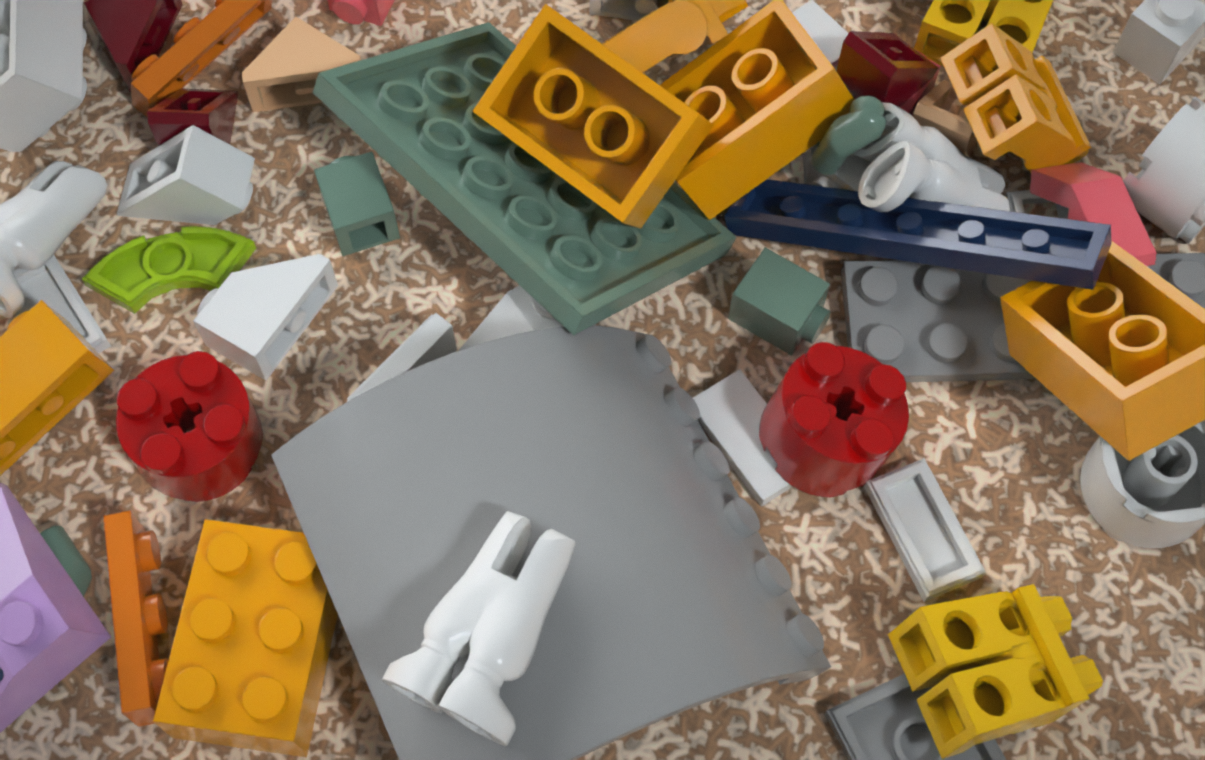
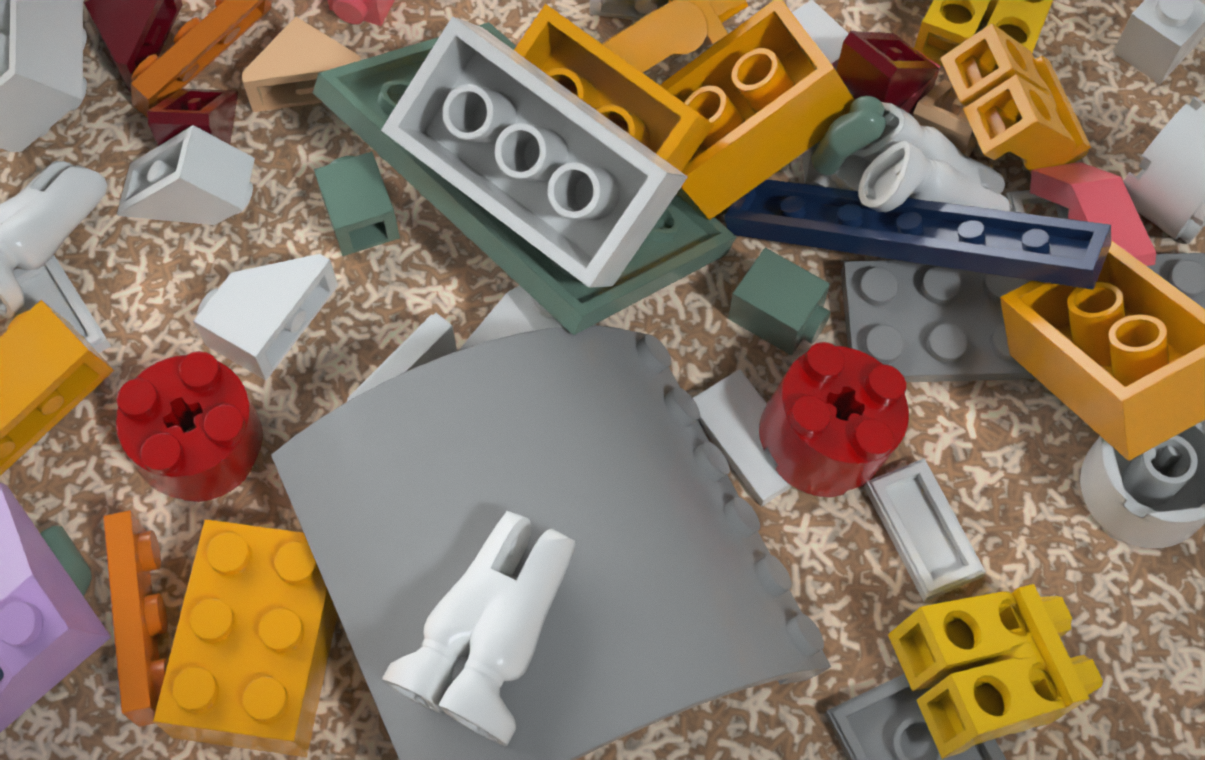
lime tile [82,226,256,314] -> none
none -> white brick [381,16,688,288]

